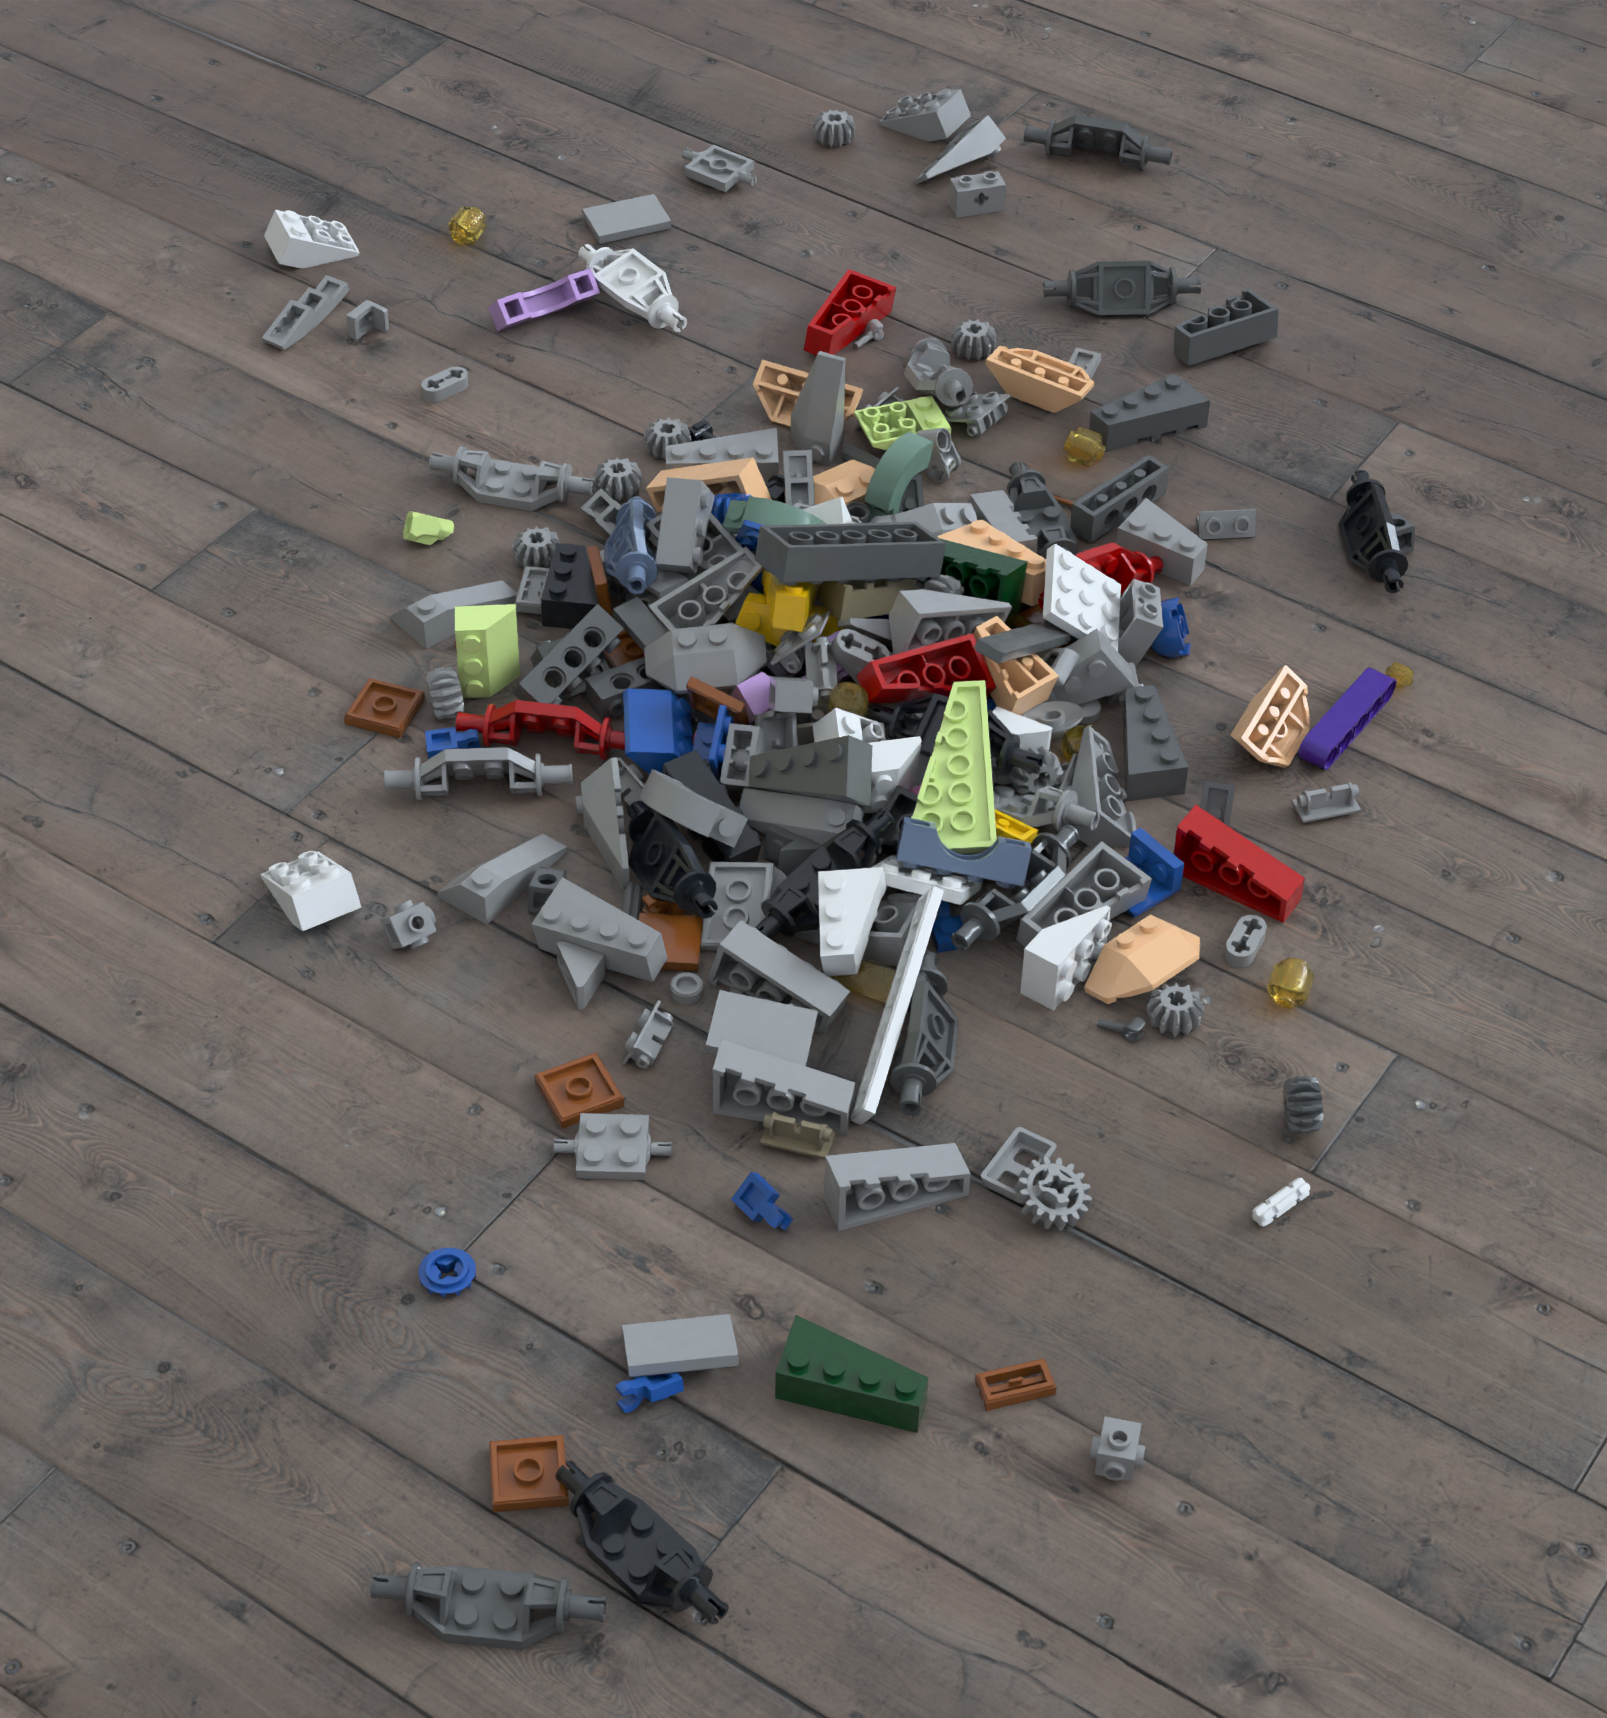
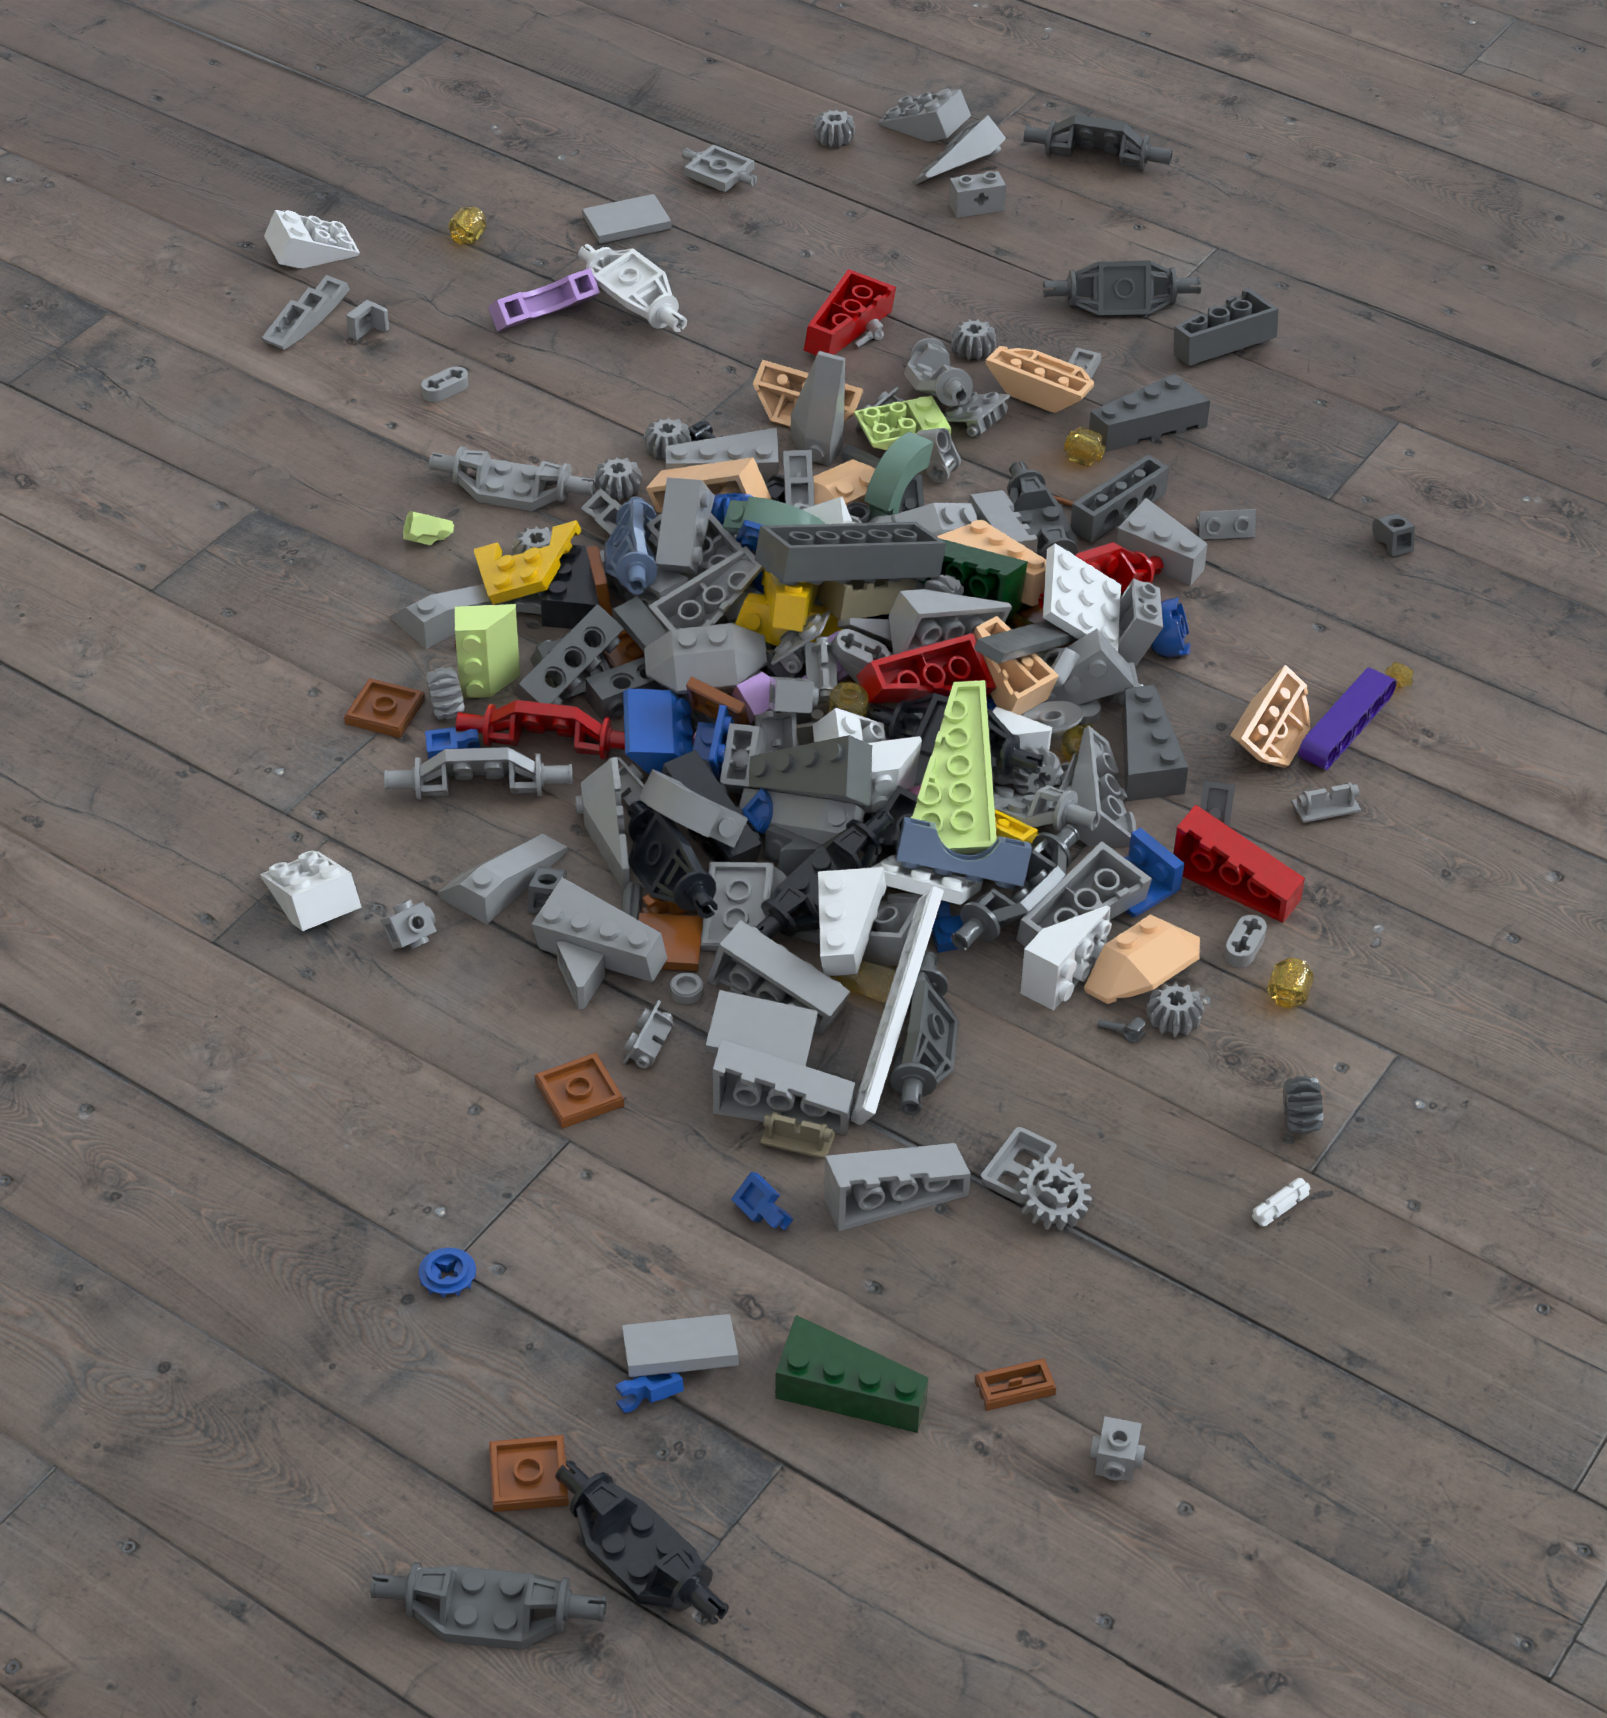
light grey plate [554,1113,672,1180] -> none
black plate [1338,470,1408,593] -> none
none -> yellow wing [474,520,581,605]
none -> blue tile [742,788,773,834]

